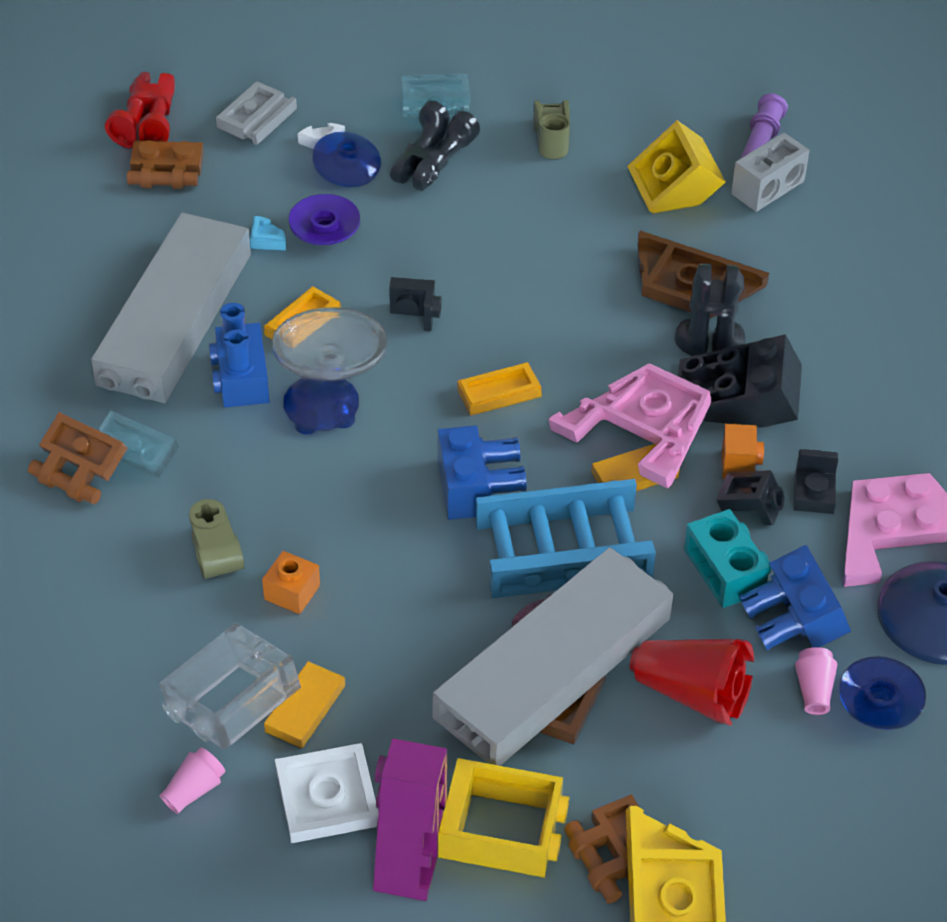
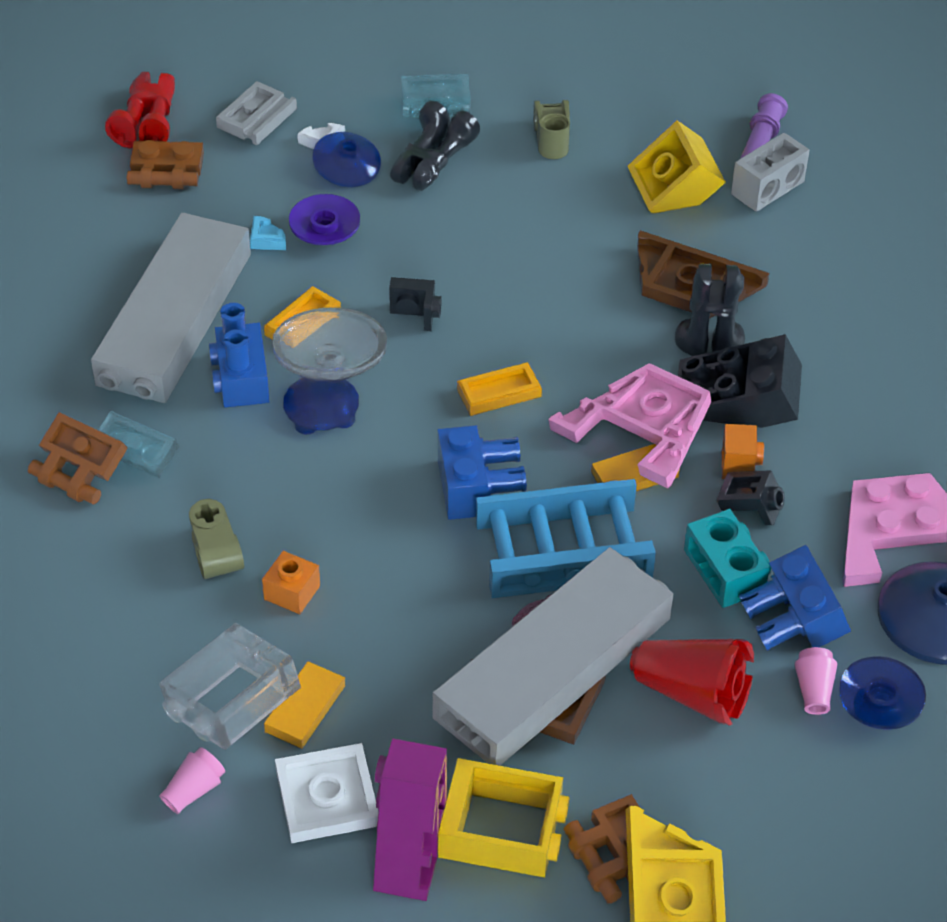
black bracket [794,449,838,514] -> none

